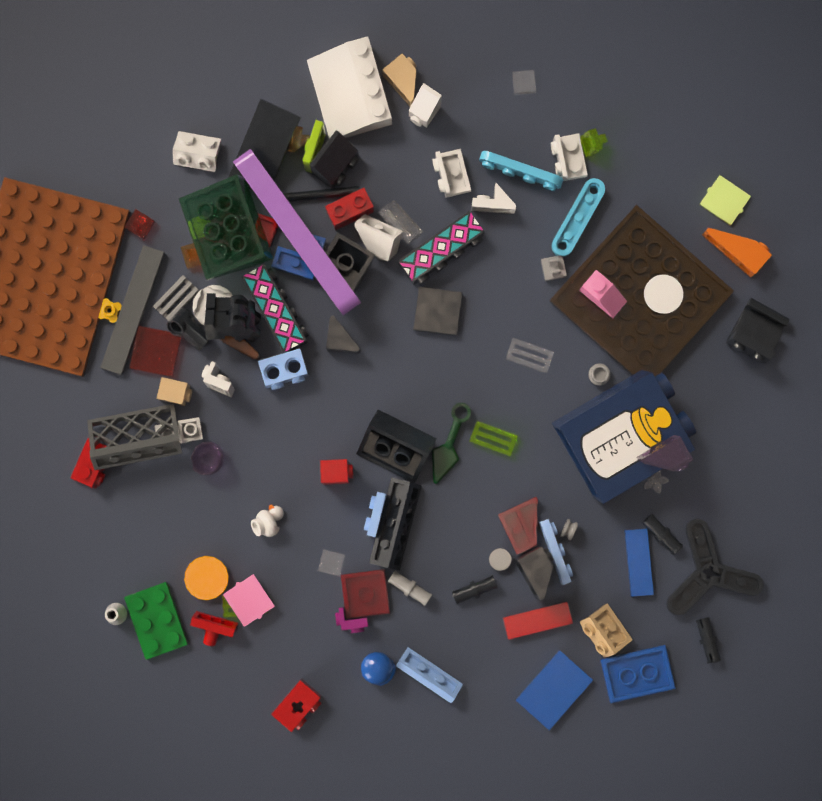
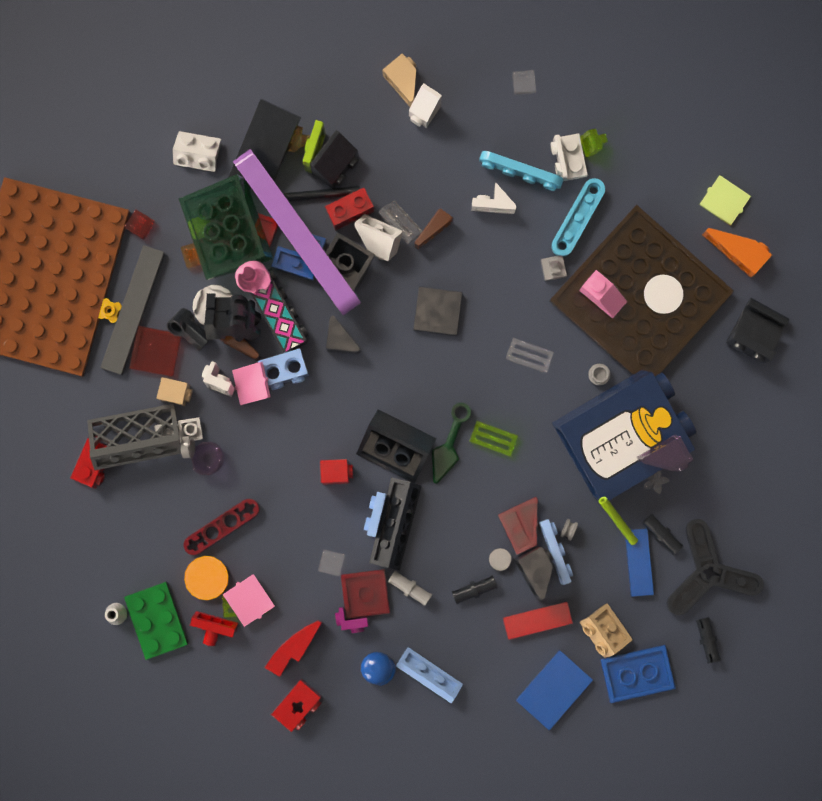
light grey tile [153,275,199,321] -> none
white animal [251,505,284,537] -> none
white slope [307,37,392,139] -> none
brick [398,211,485,285] -> none
white bracket [432,149,471,198] -> none
none -> light grey tile [181,436,195,459]
none -> dark red beam [184,499,260,555]
none -> bright pink piece [232,362,271,405]
none -> bright pink hair [235,261,271,294]
none -> red slope [265,620,322,677]
none -> reddish brown slope [414,208,454,249]
none -> lime piece [599,497,638,545]

